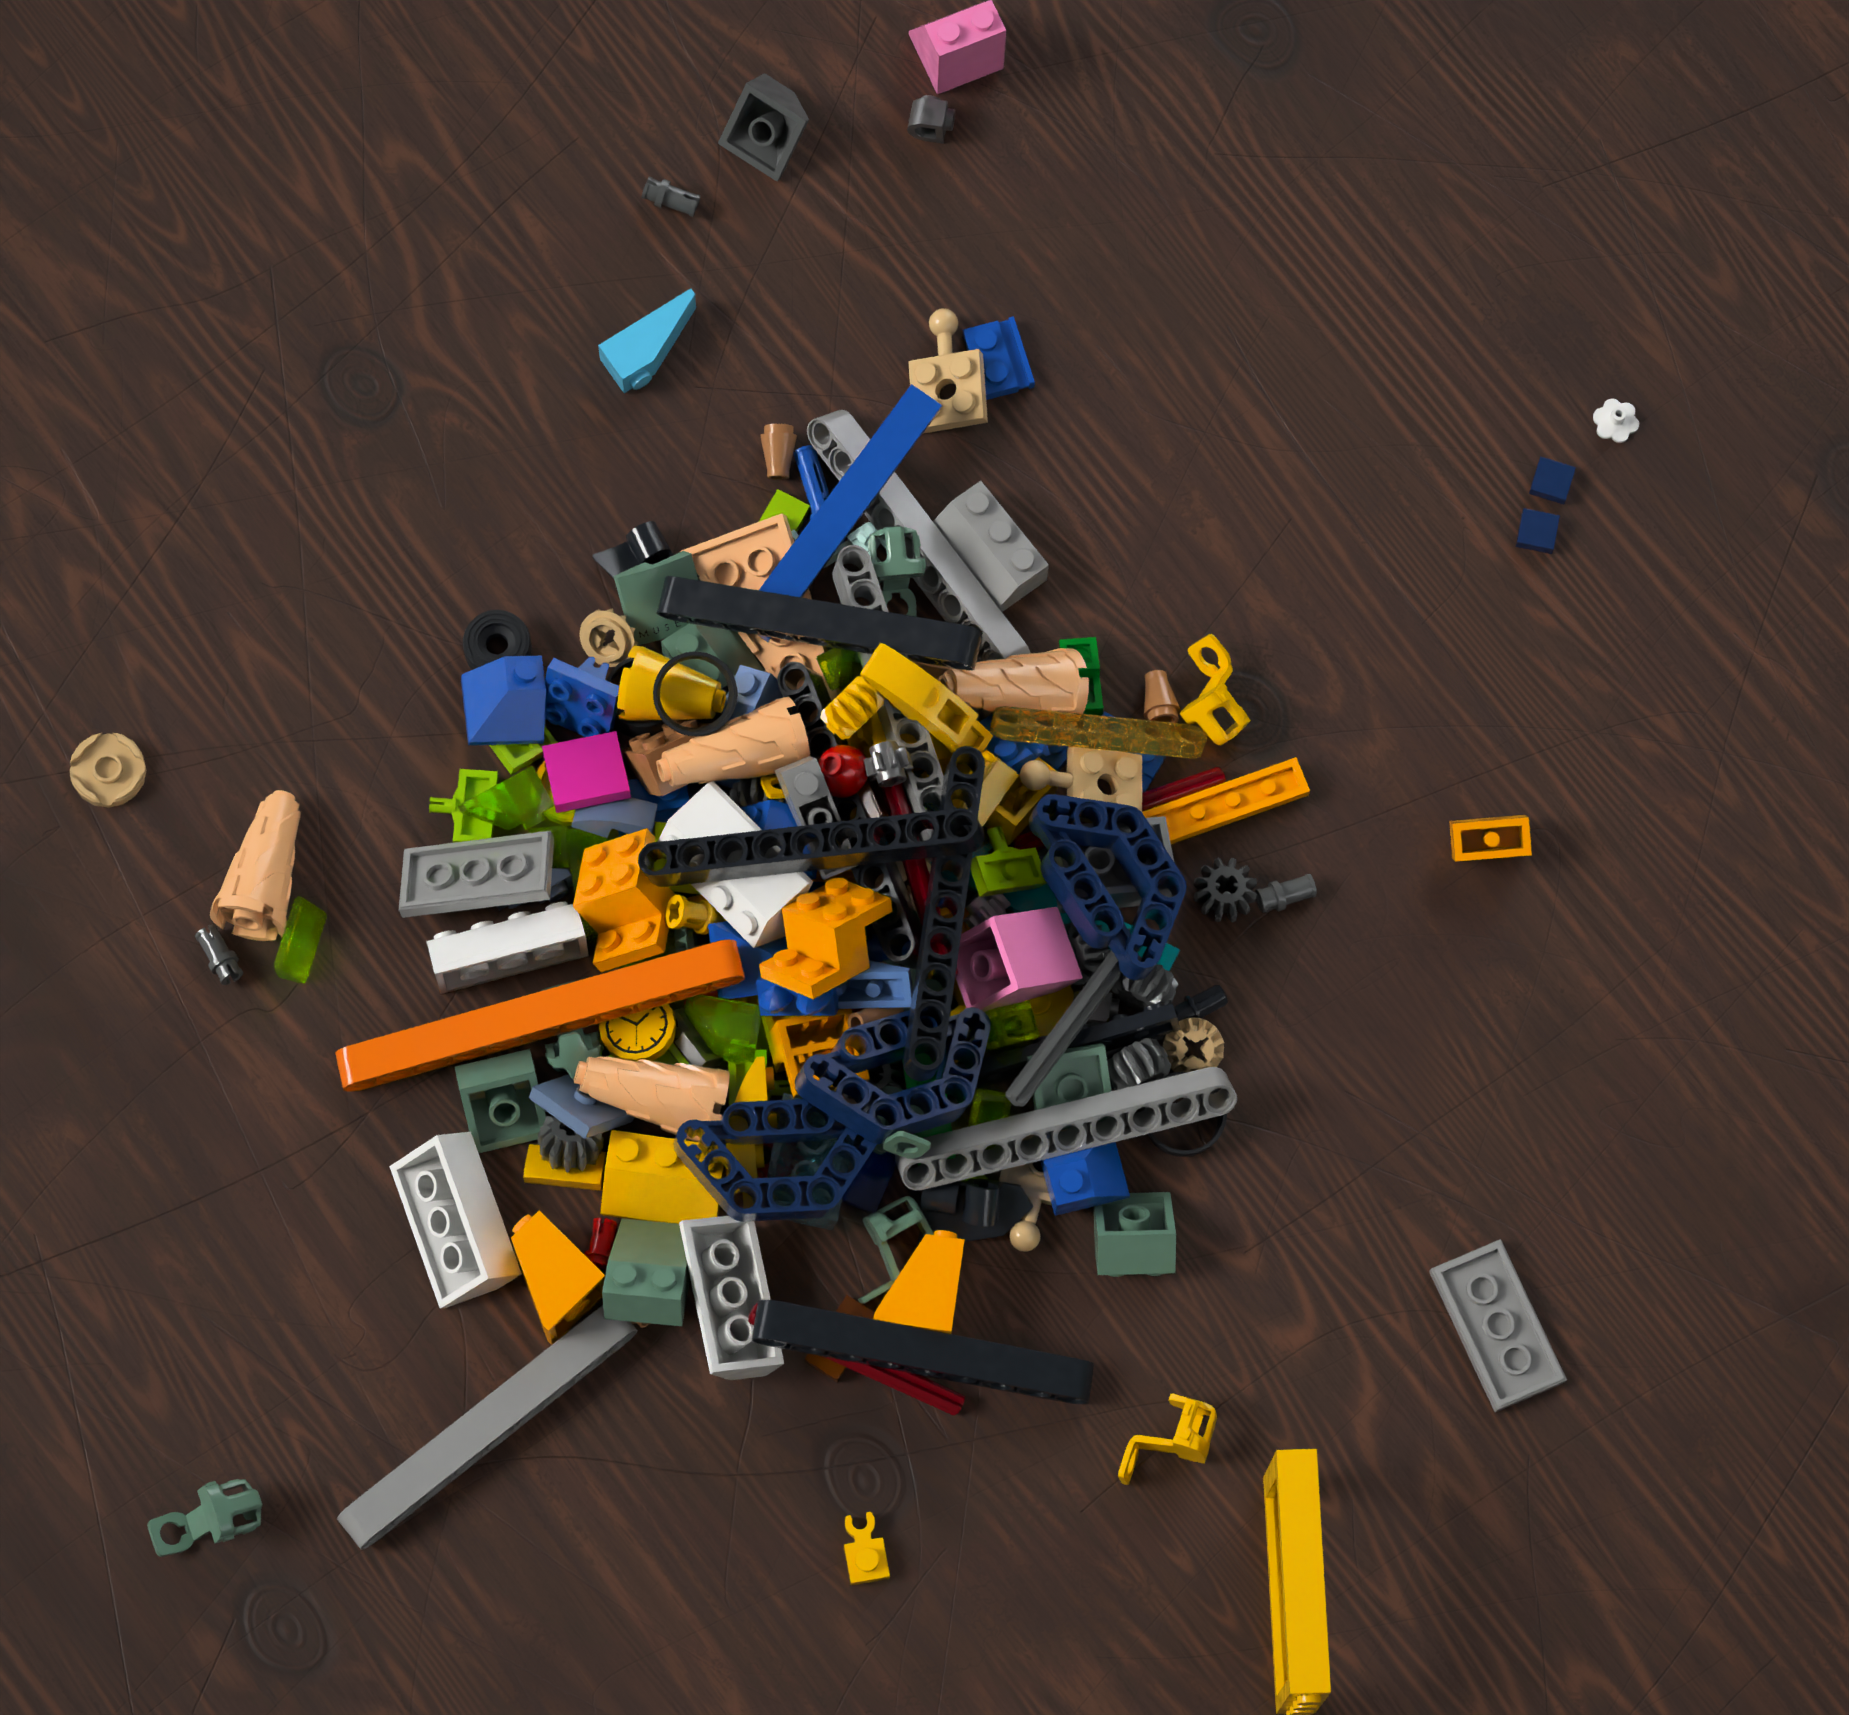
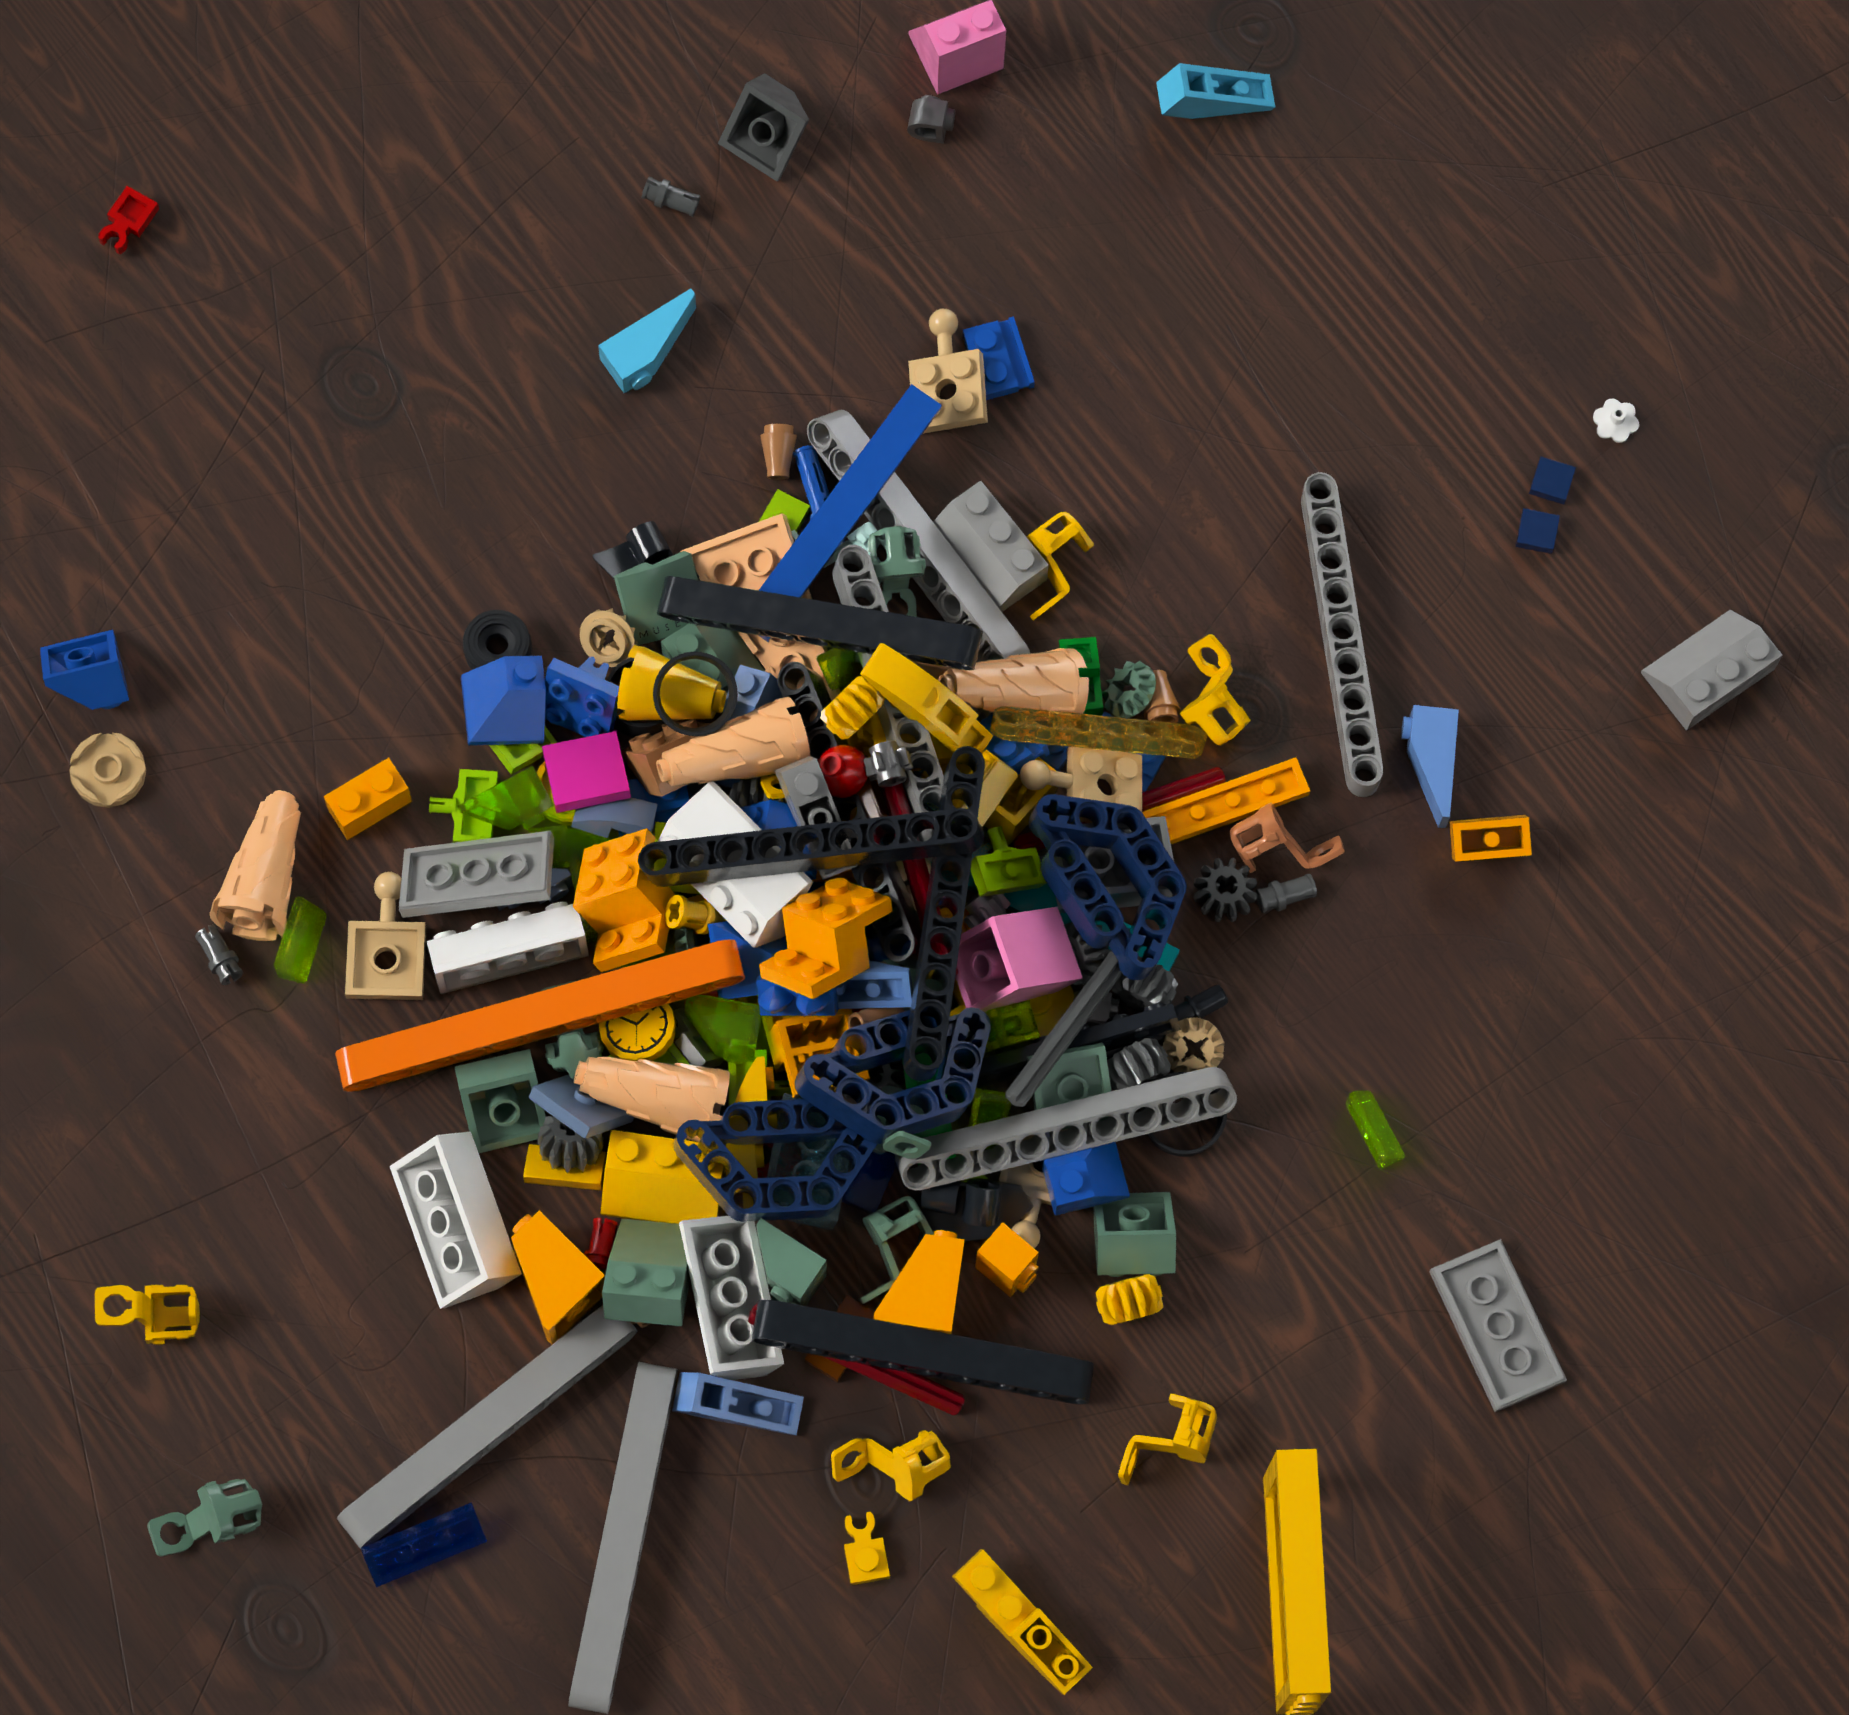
none -> blue slope [40,630,129,710]
none -> yellow piece [95,1285,200,1345]
none -> red plate [98,186,160,255]
none -> light orange brick [323,757,412,840]
none -> tan plate [345,872,426,1000]
none -> clear blue plate [361,1502,487,1587]
none -> light grey beam [568,1362,678,1714]
none -> medium blue slope [672,1372,804,1435]
none -> sand green slope [756,1218,827,1306]
none -> yellow piece [831,1430,951,1501]
none -> yellow slope [952,1549,1093,1695]
none -> light orange brick [975,1222,1039,1297]
none -> yellow piece [1026,512,1094,620]
none -> yellow gear [1096,1274,1164,1325]
none -> sand green gear [1102,661,1156,719]
none -> medium azure slope [1156,63,1275,119]
none -> nougat piece [1230,802,1345,873]
none -> light grey beam [1301,472,1383,797]
none -> clear neon green slope [1345,1090,1405,1170]
none -> medium blue slope [1401,705,1459,828]
none -> light grey slope [1641,610,1783,731]

